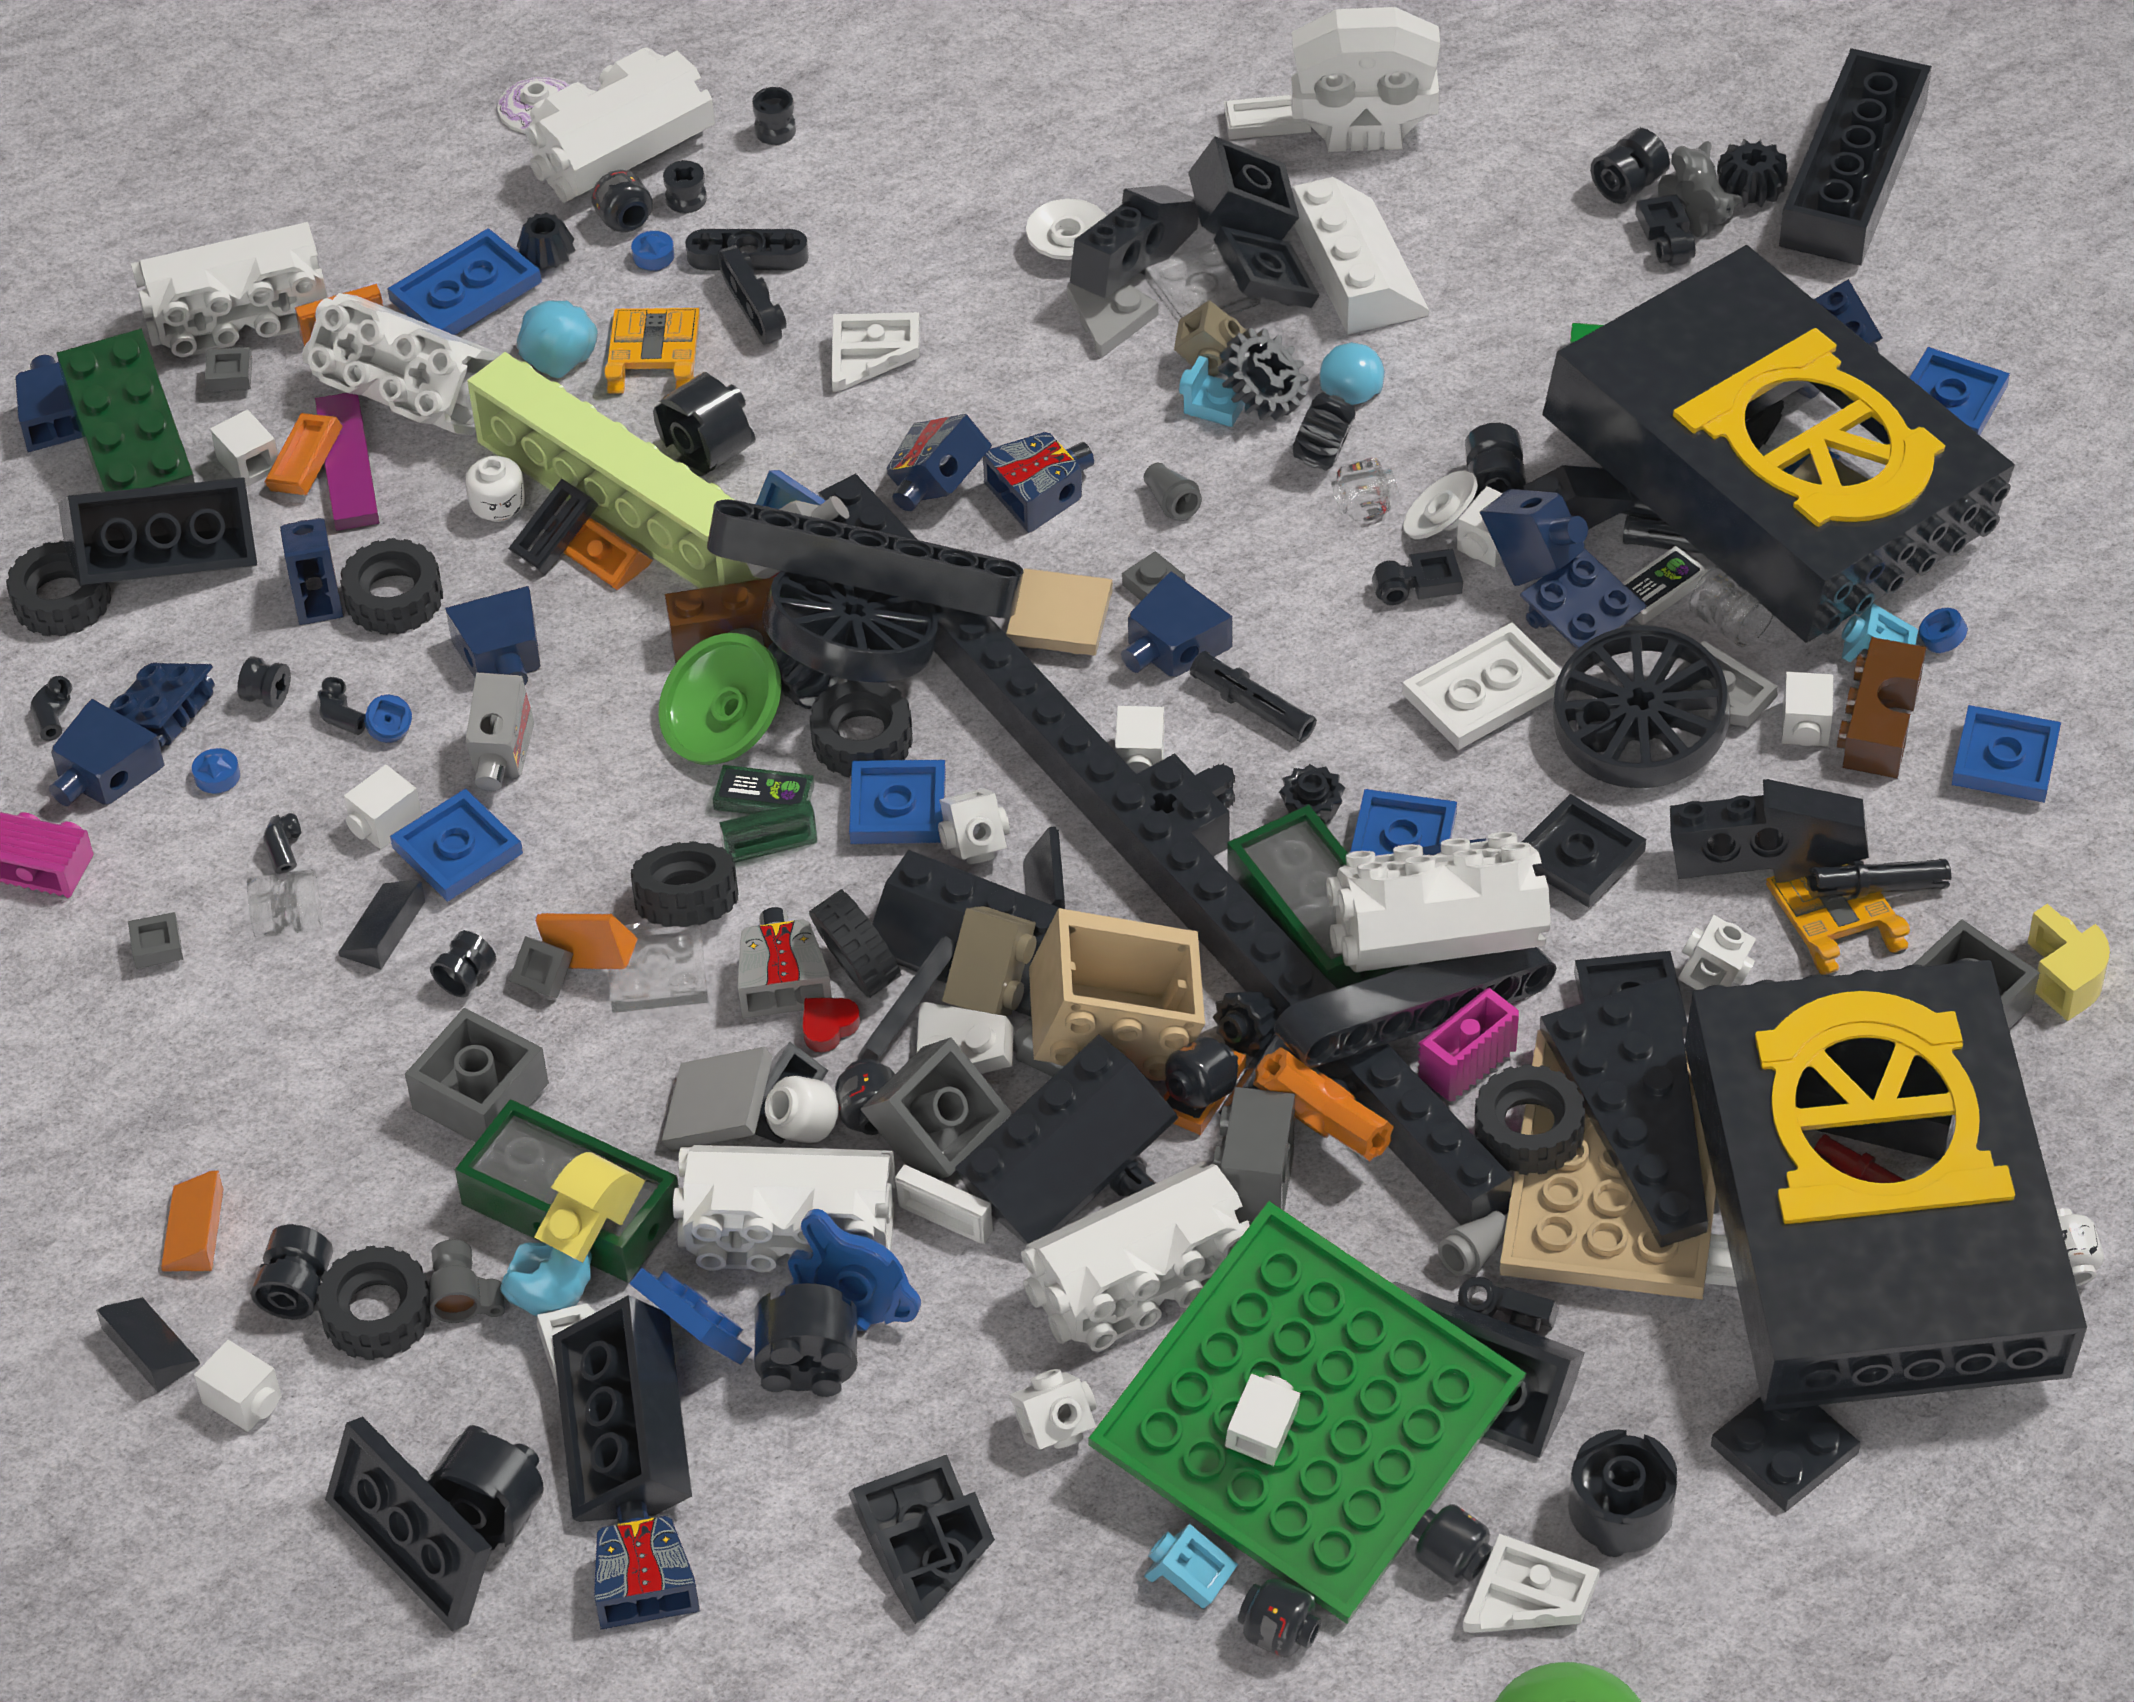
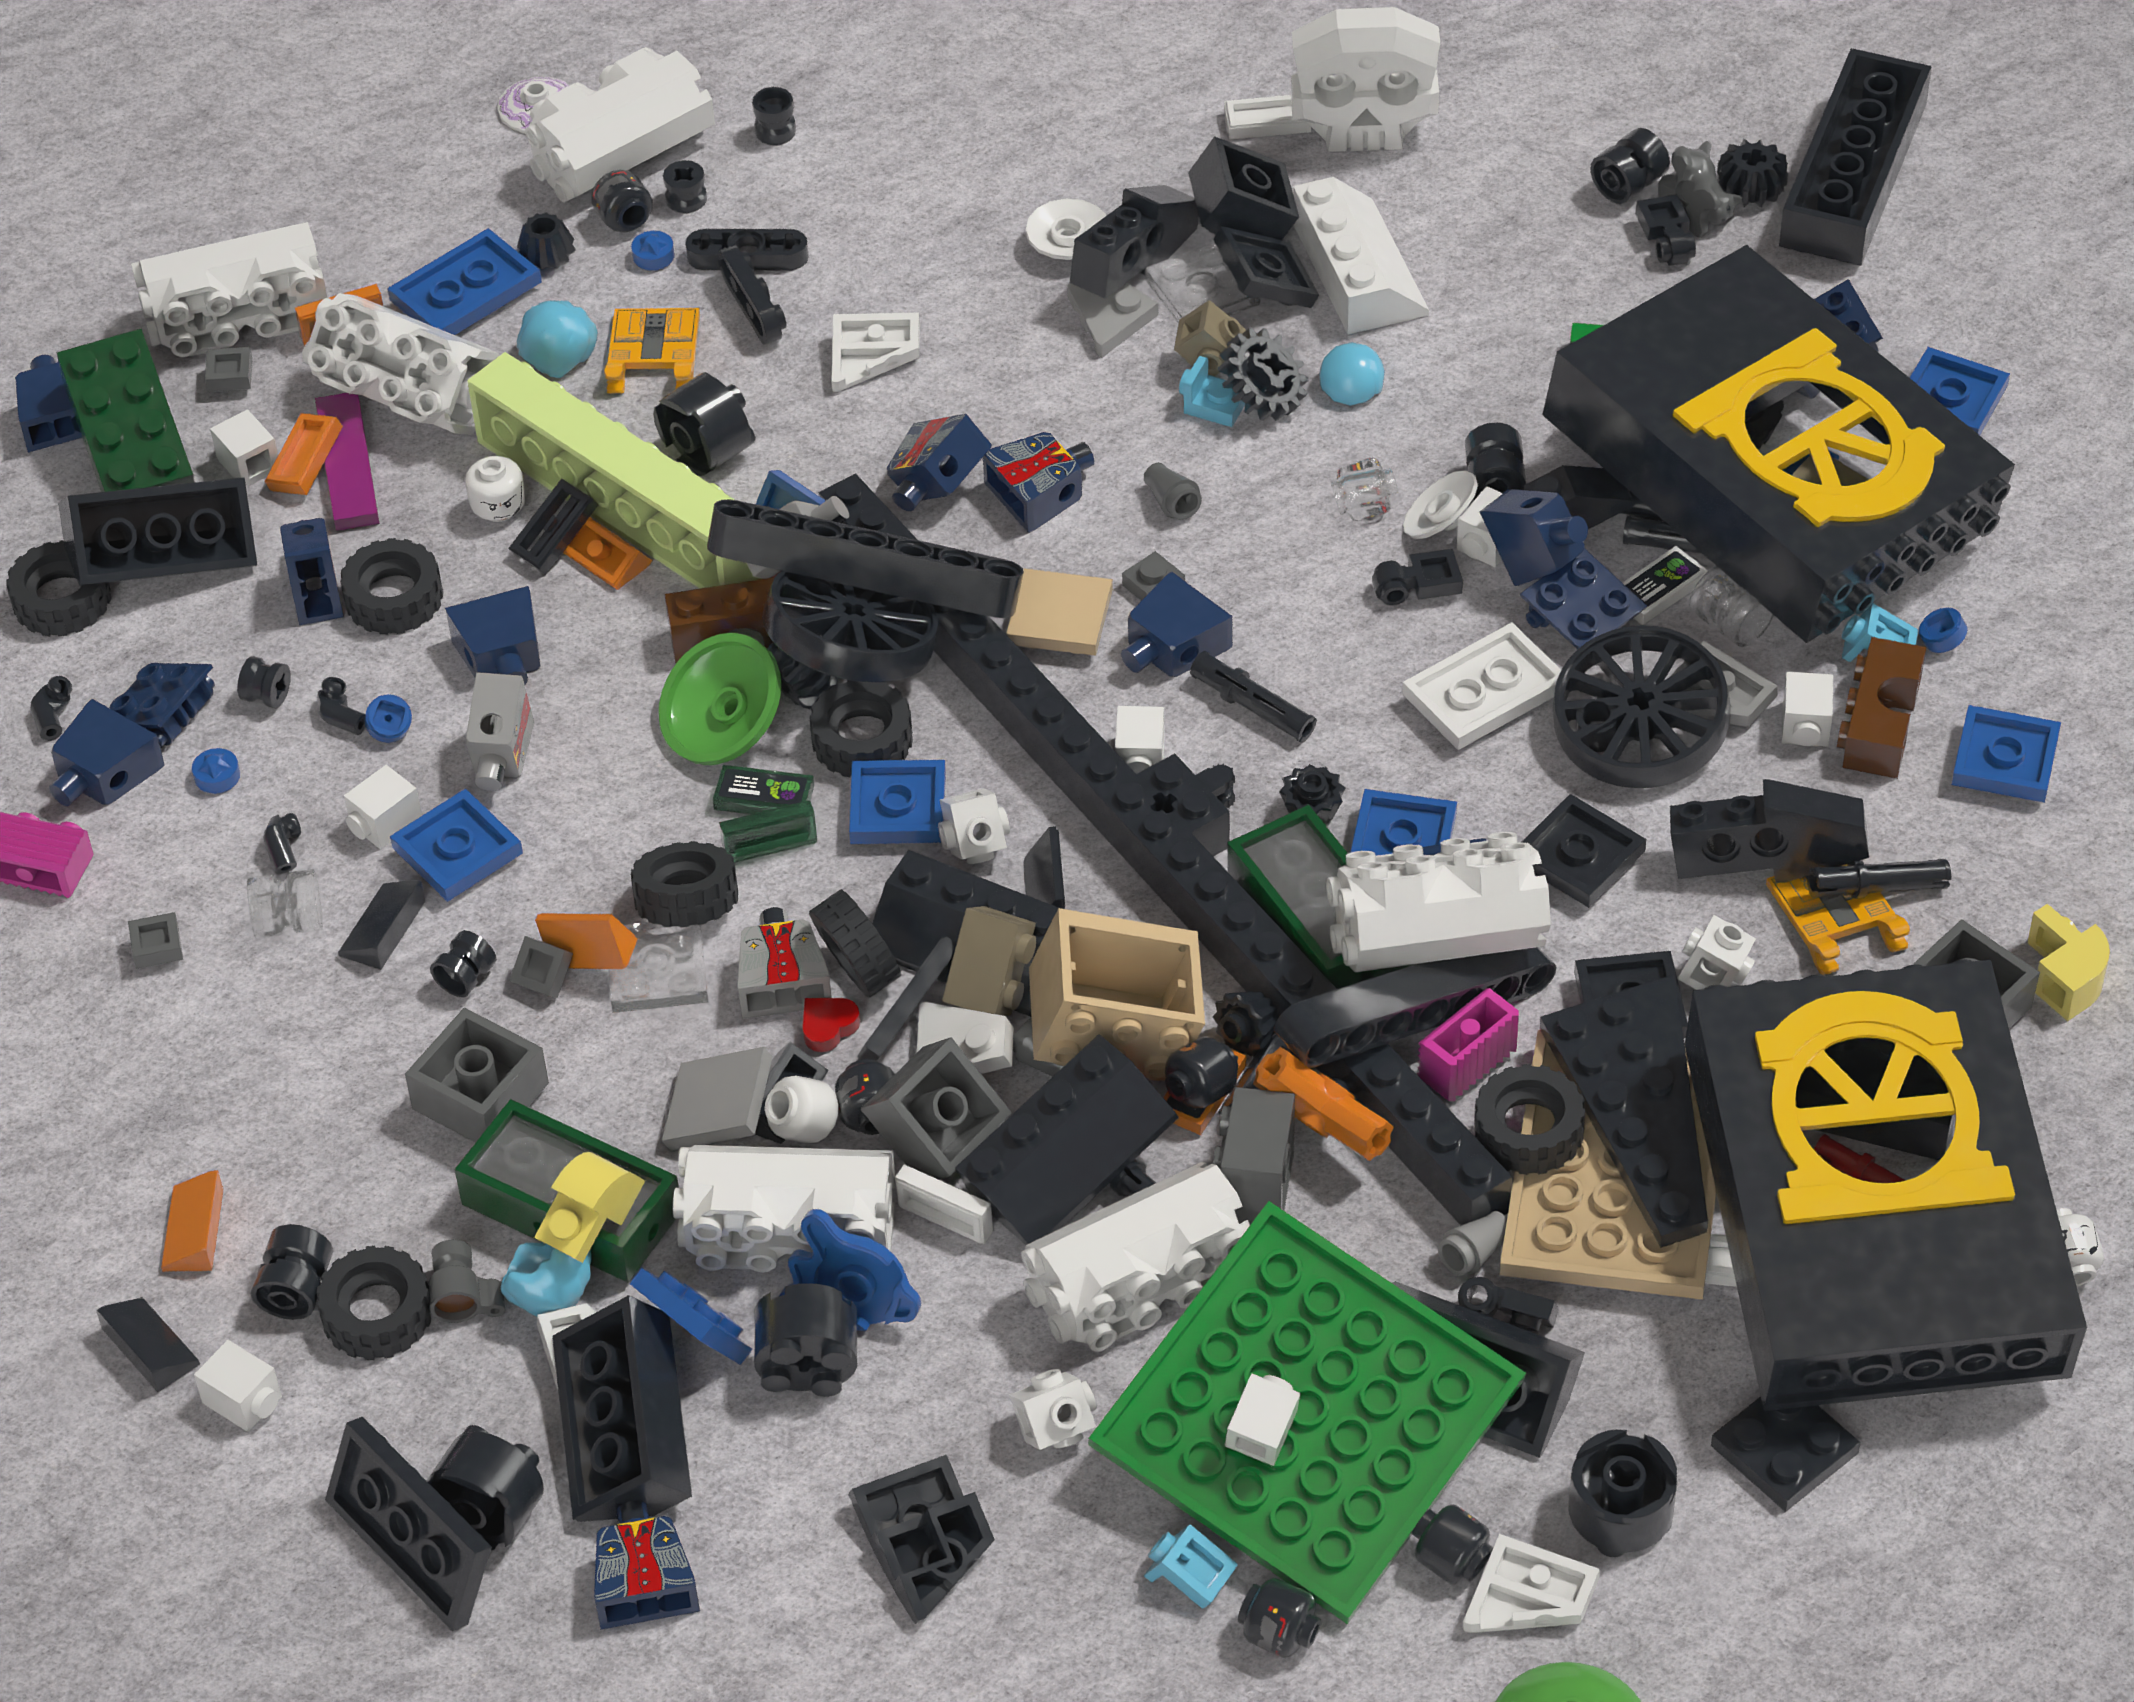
black gear [1293,392,1356,471] -> none

